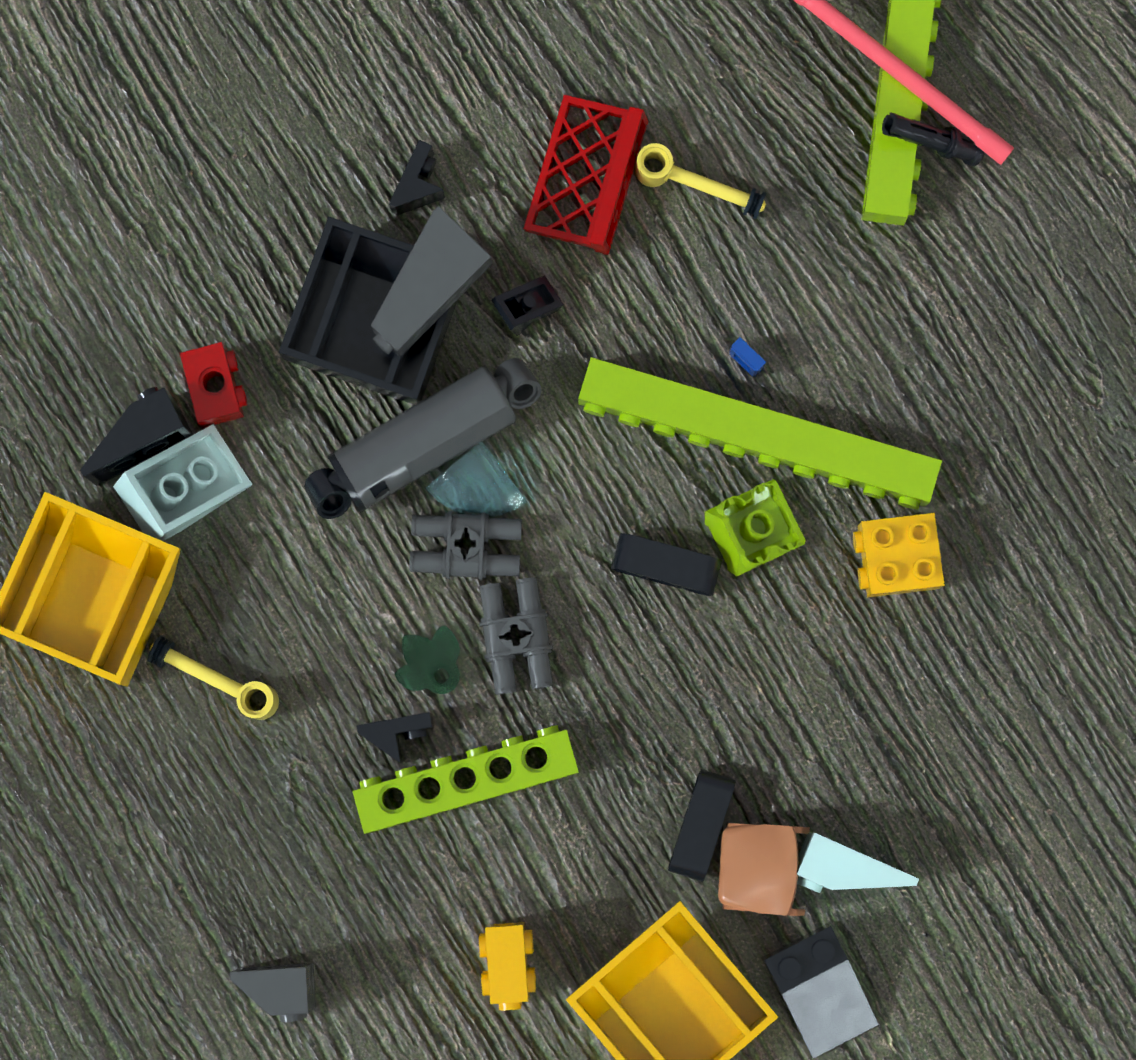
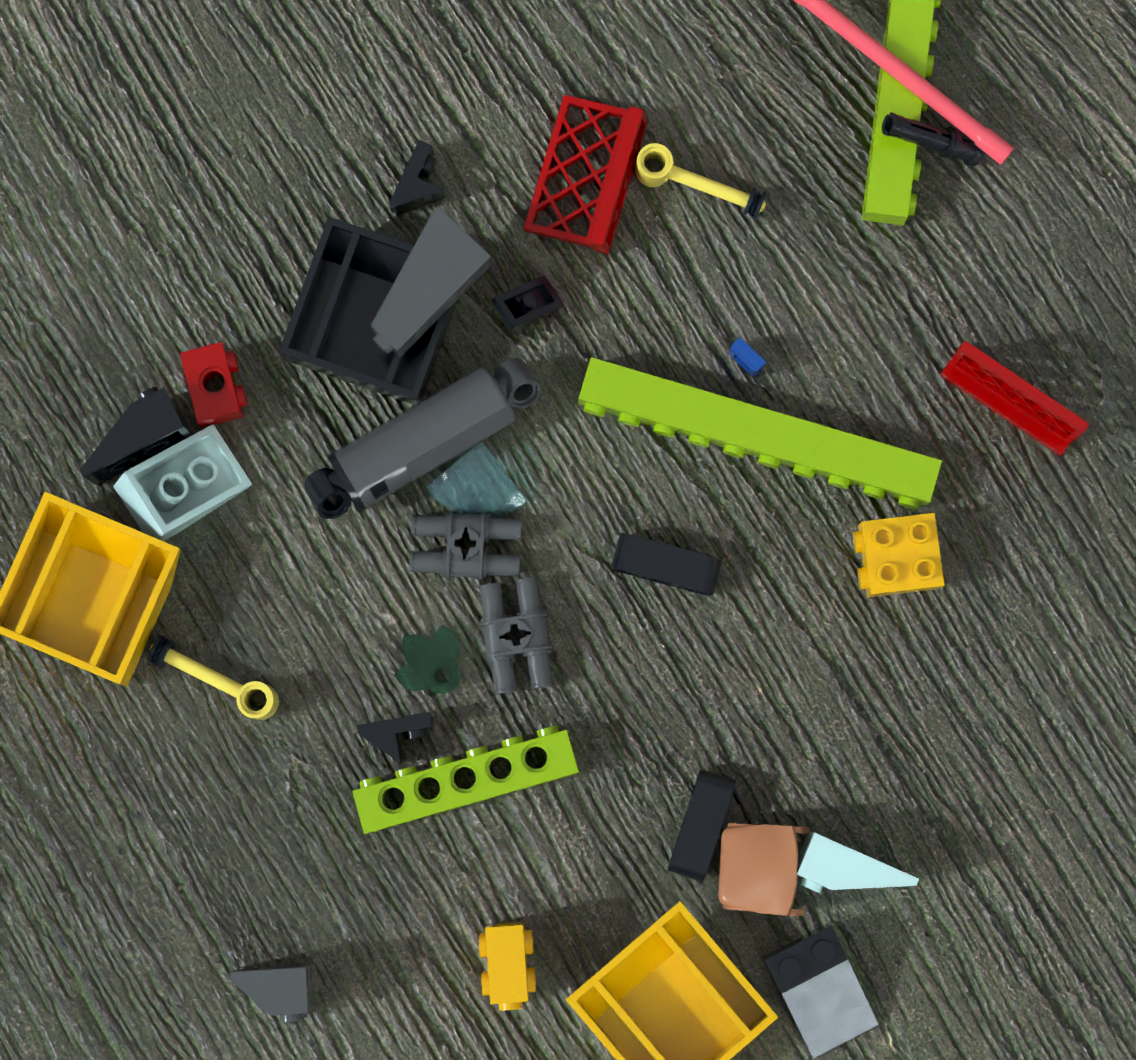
lime slope [705,479,806,576] -> none
none -> red fence [940,340,1089,456]

